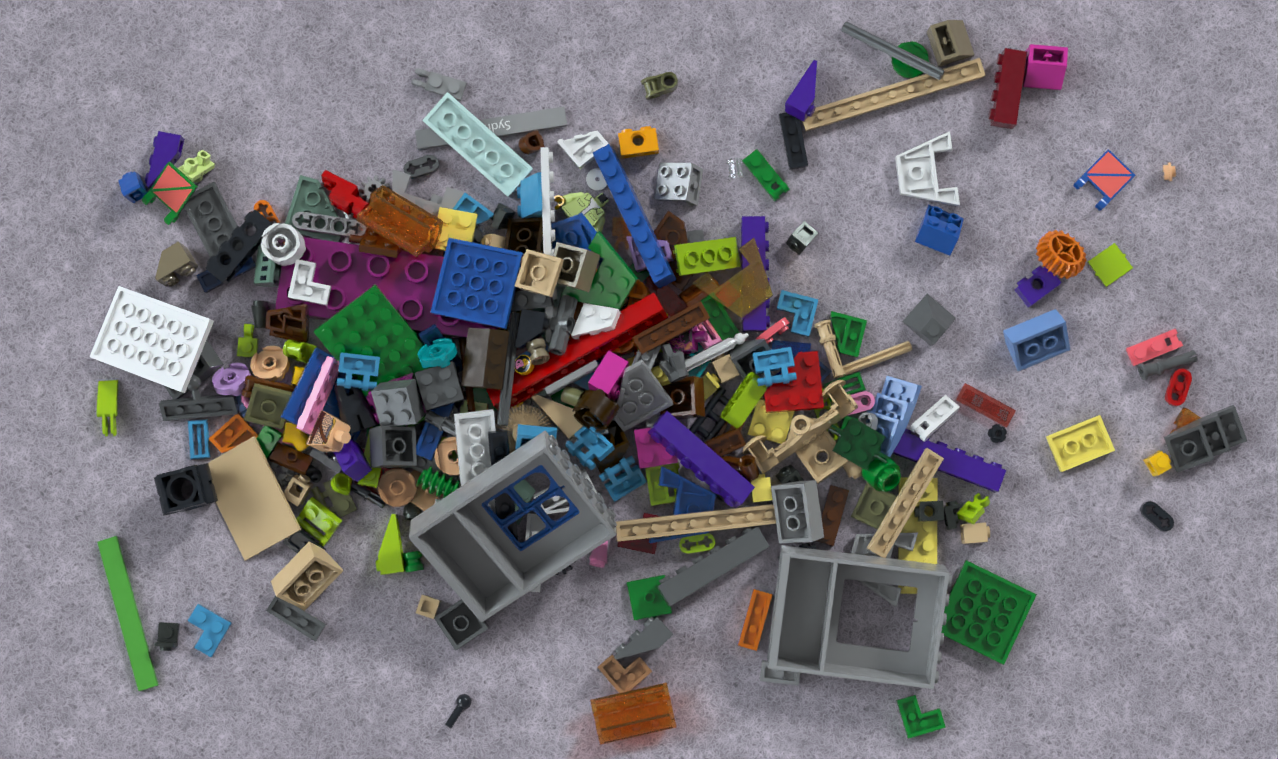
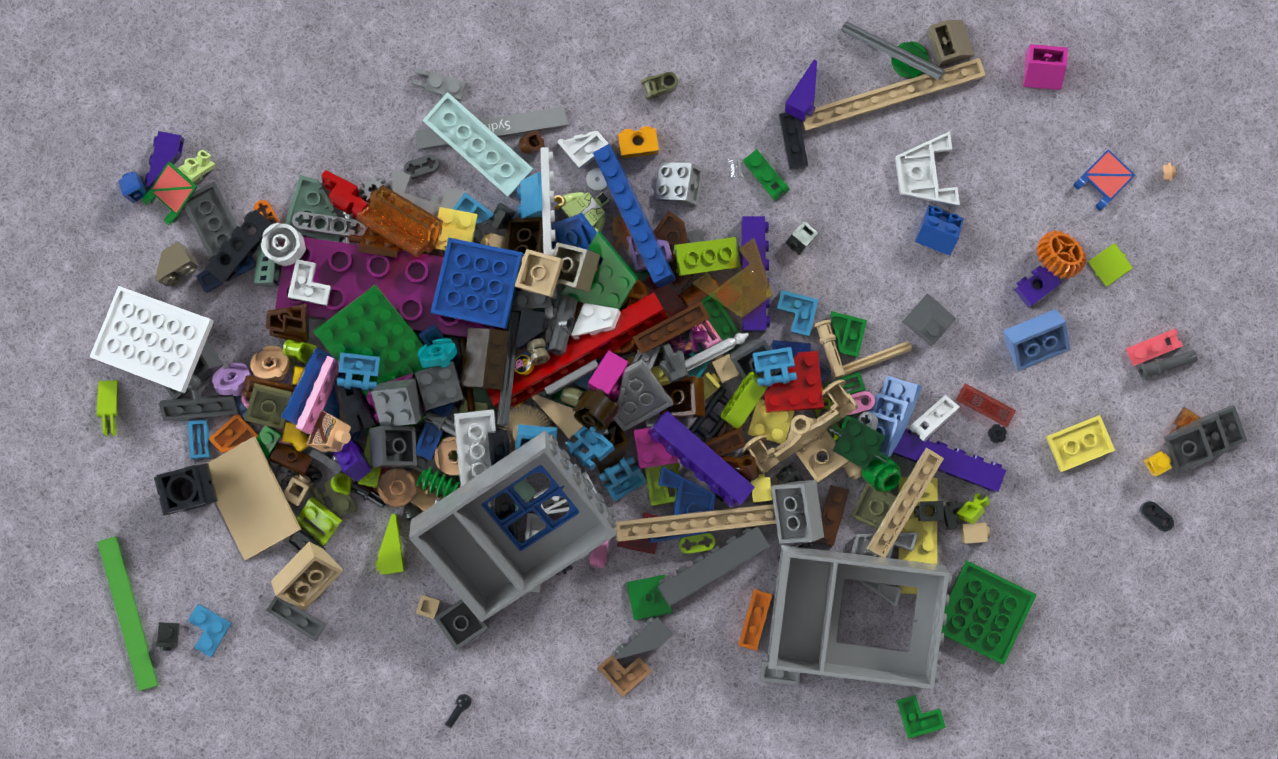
lime plate [237,324,259,357] -> none
pearl dark grey cone [251,300,270,328] -> none
green wheel [402,551,424,573] -> none
clear orange brick [590,683,676,745] -> none
coral plate [755,317,789,344] -> none
dark red brick [988,48,1027,129] -> none
red plate [1165,369,1192,406] -> none

